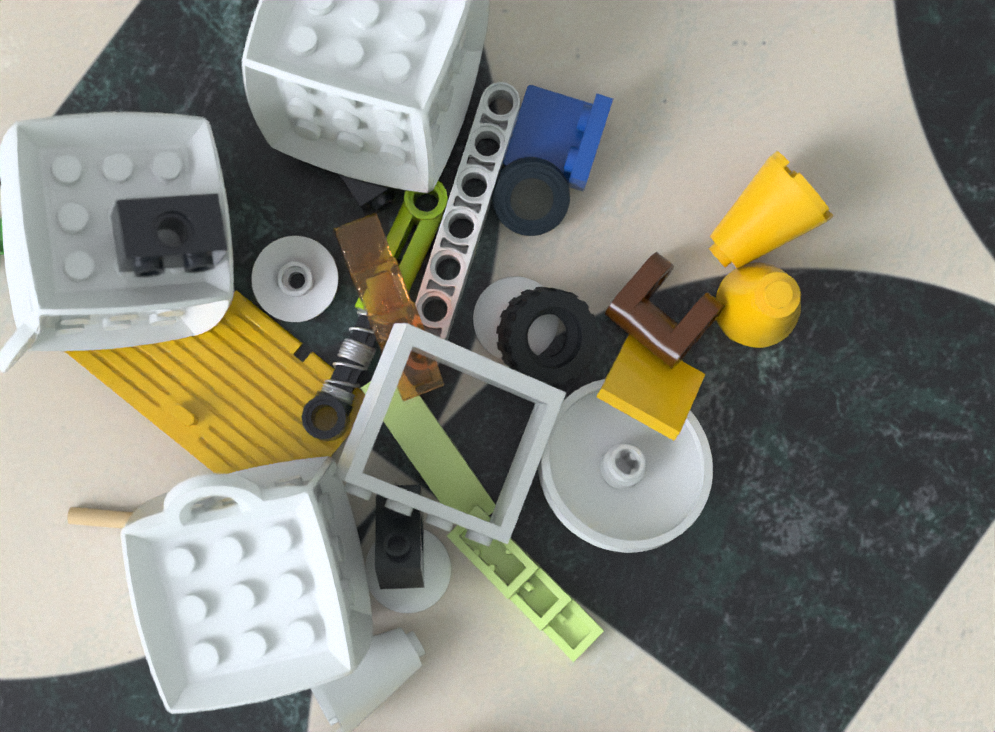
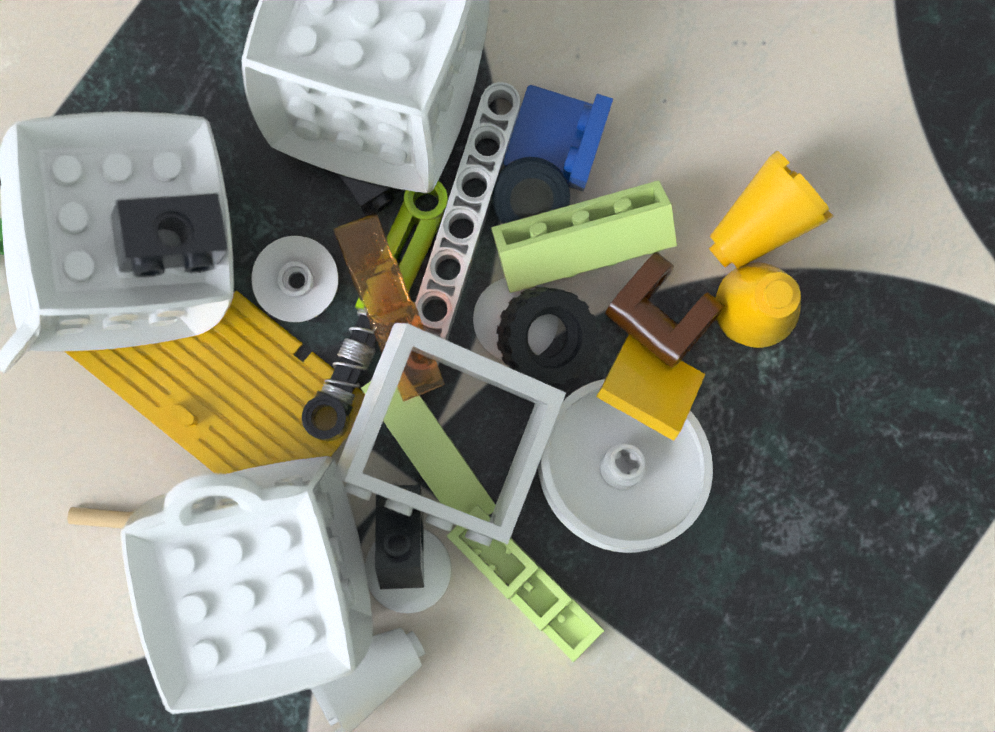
none -> yellowish green brick [491,180,677,293]

